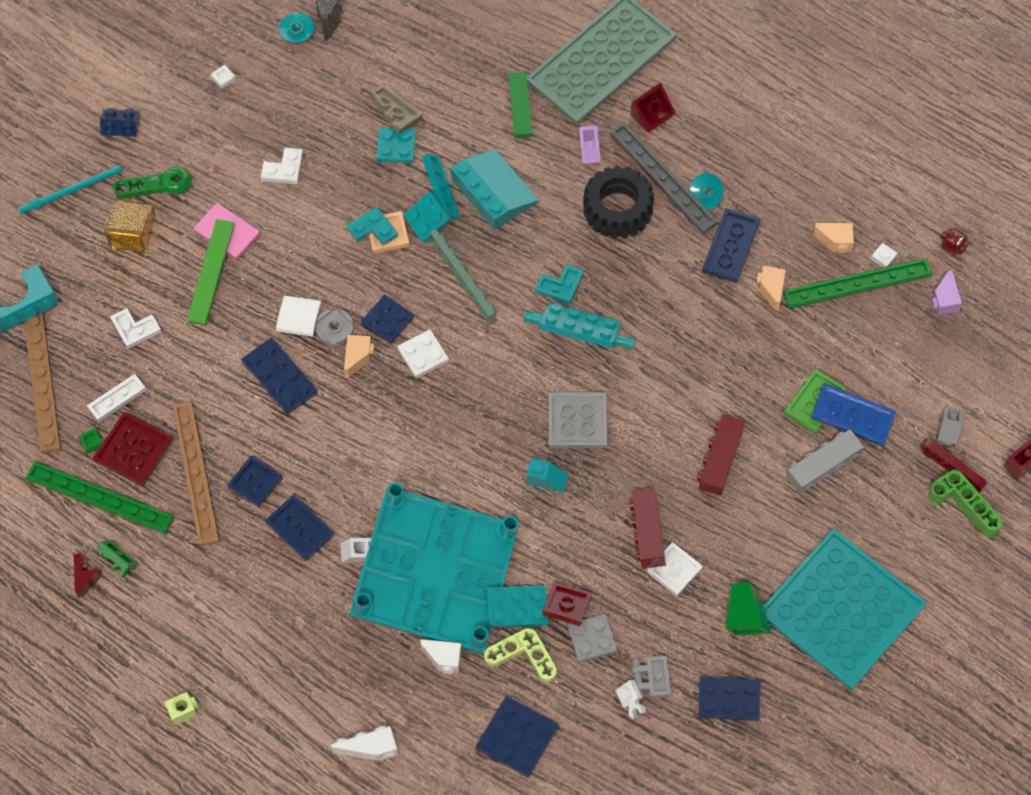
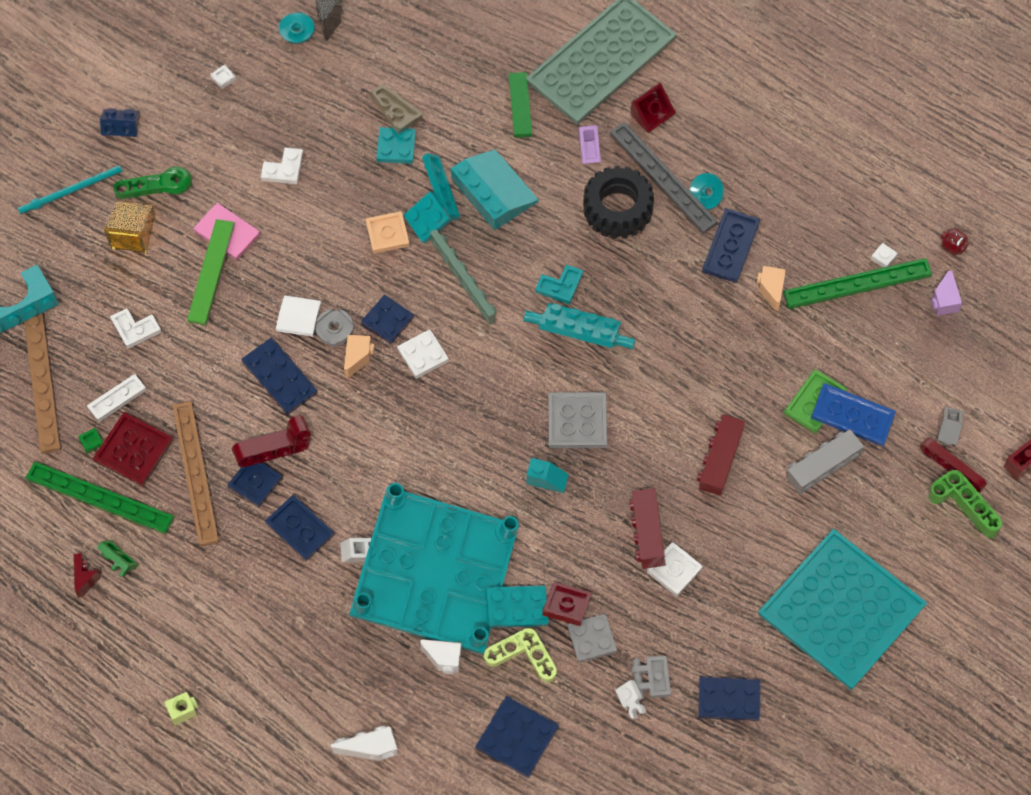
teal plate [346,207,398,246] -> none
green slope [726,581,771,636] -> none
light nougat slope [813,223,854,253] -> none
none -> dark red beam [232,415,311,467]

